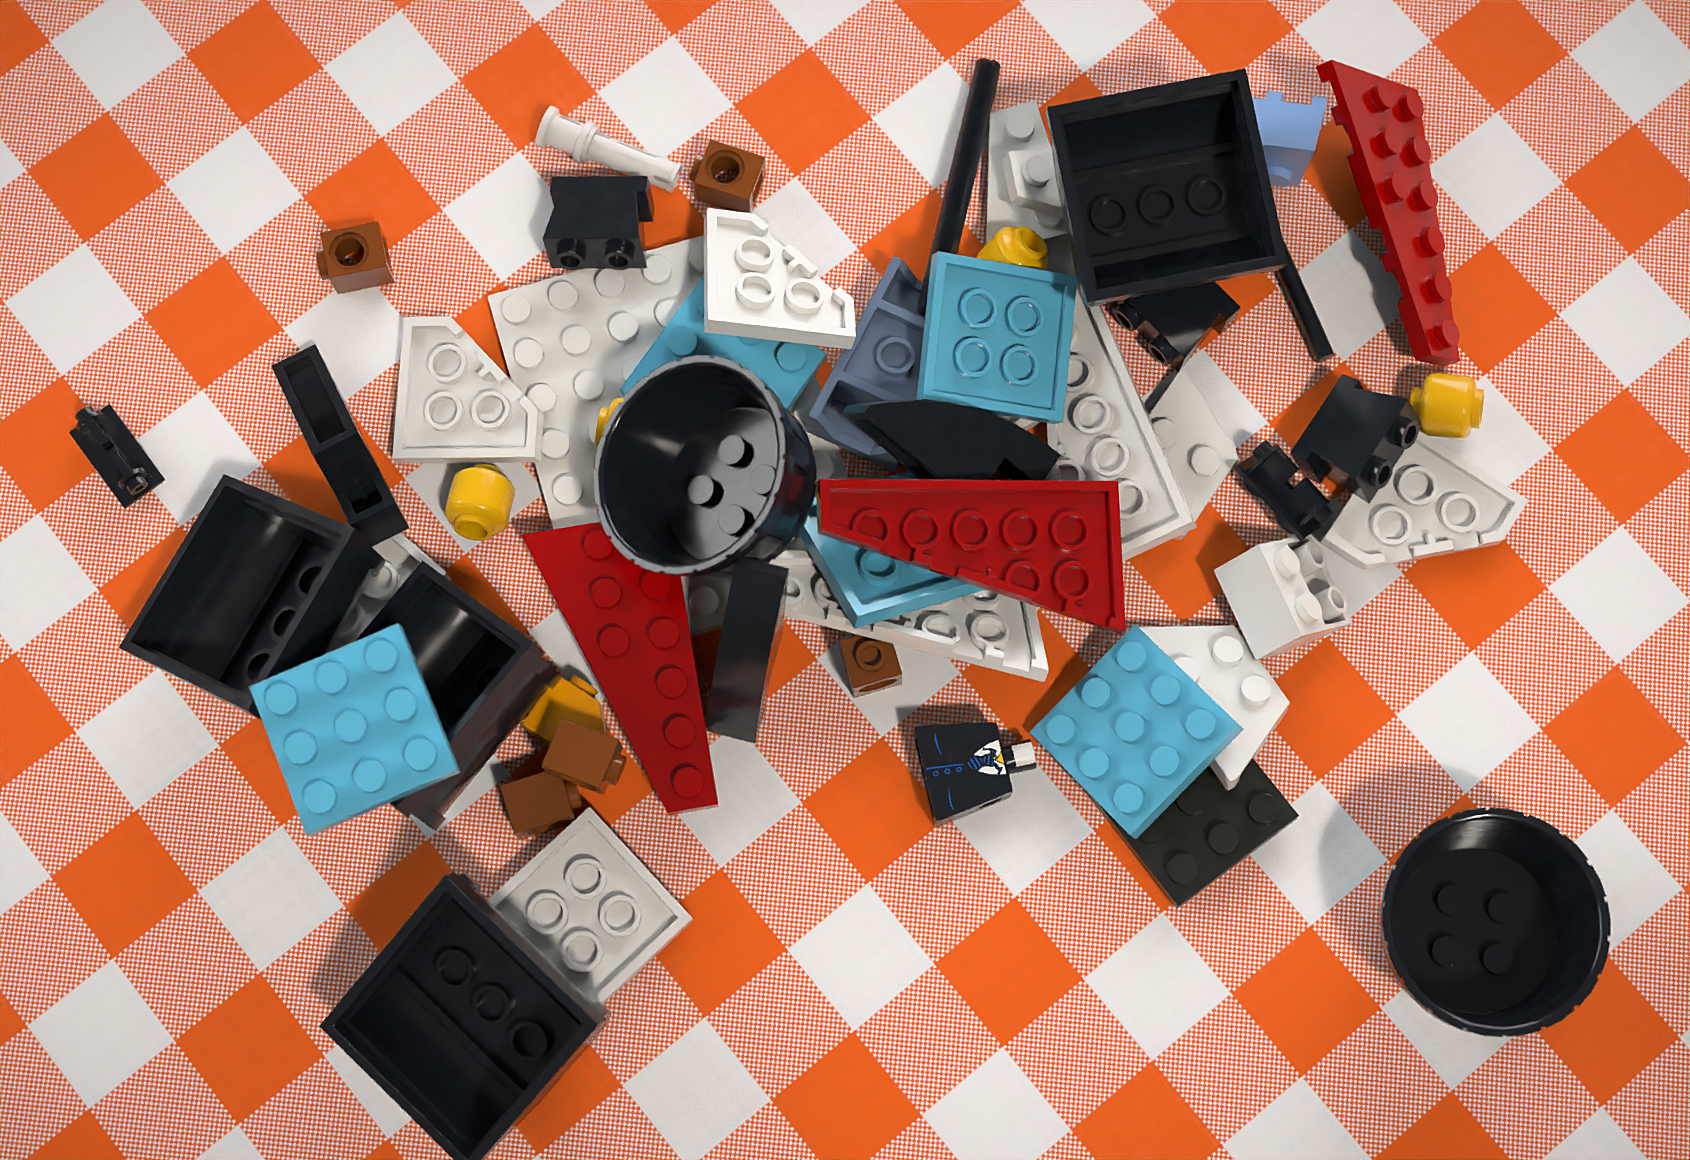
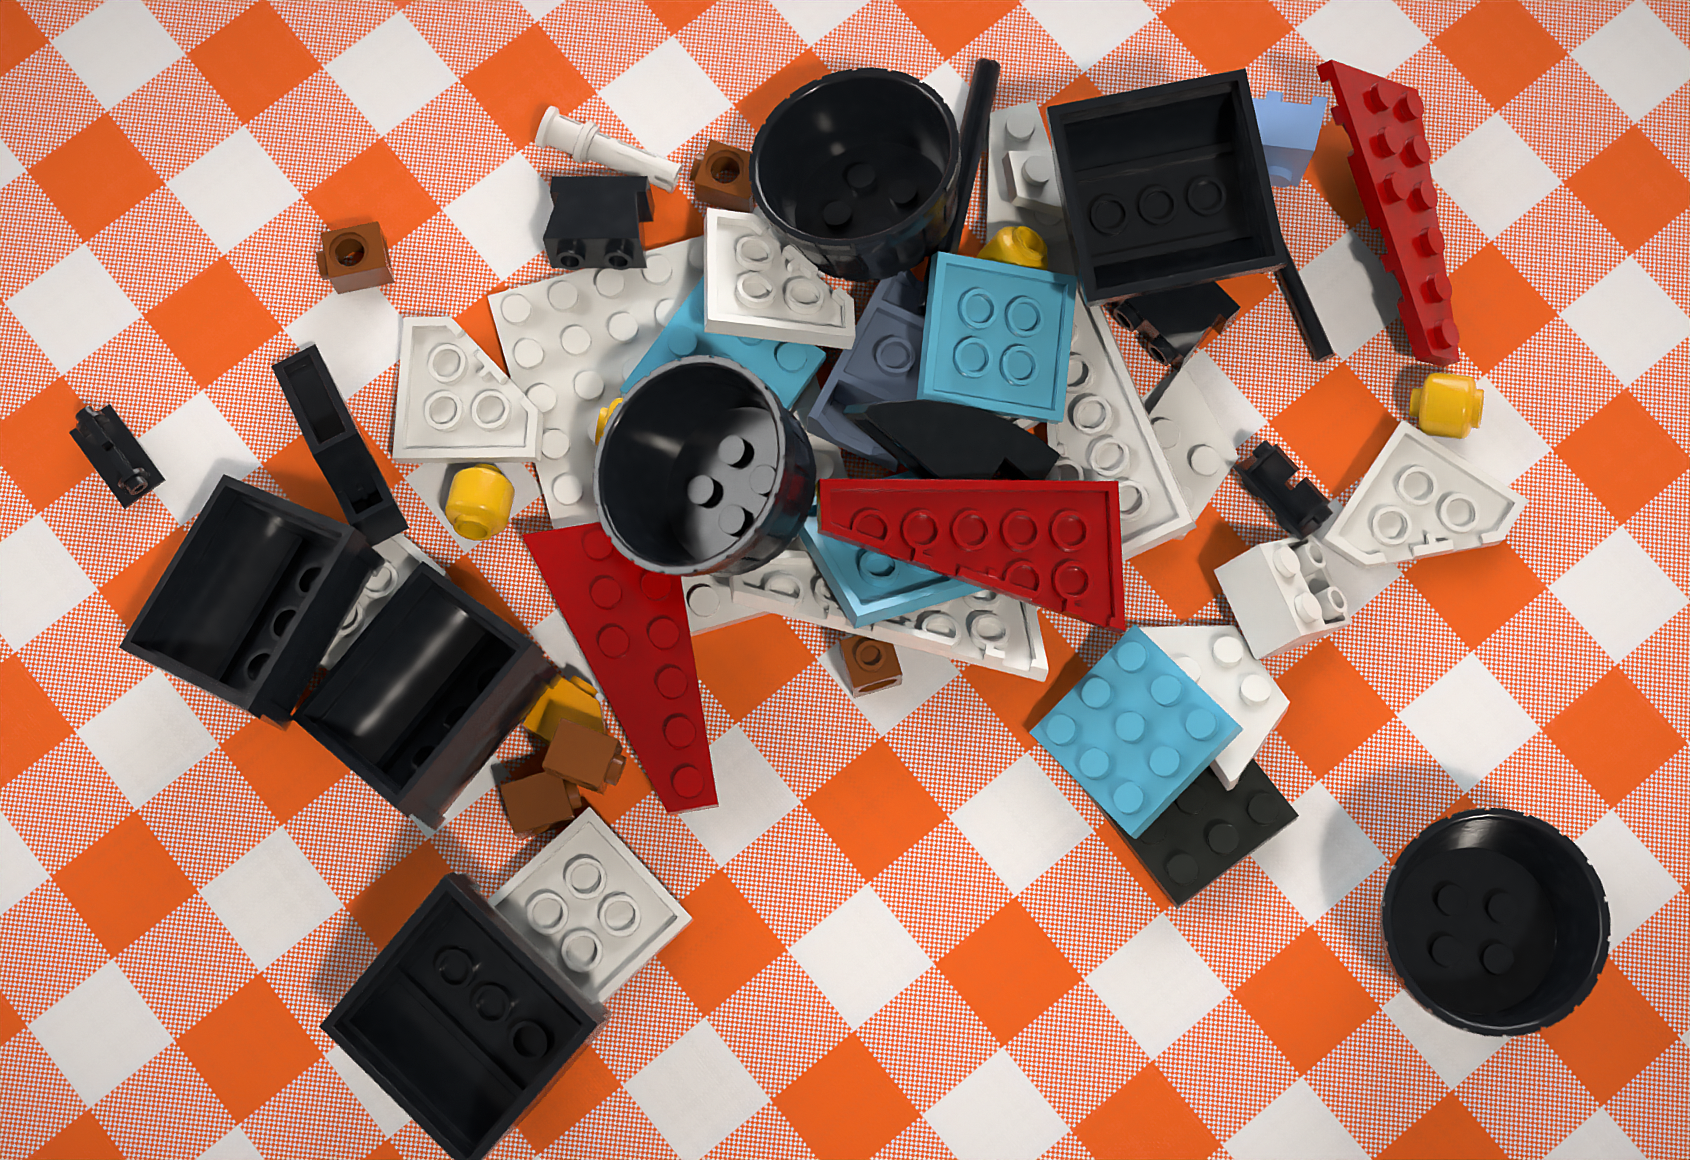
medium azure plate [249,623,461,836] -> none
black slope [707,556,789,743] -> none
black torso [913,722,1036,828] -> none
black hips [1290,374,1421,504] -> none
none -> black piece [748,67,961,282]

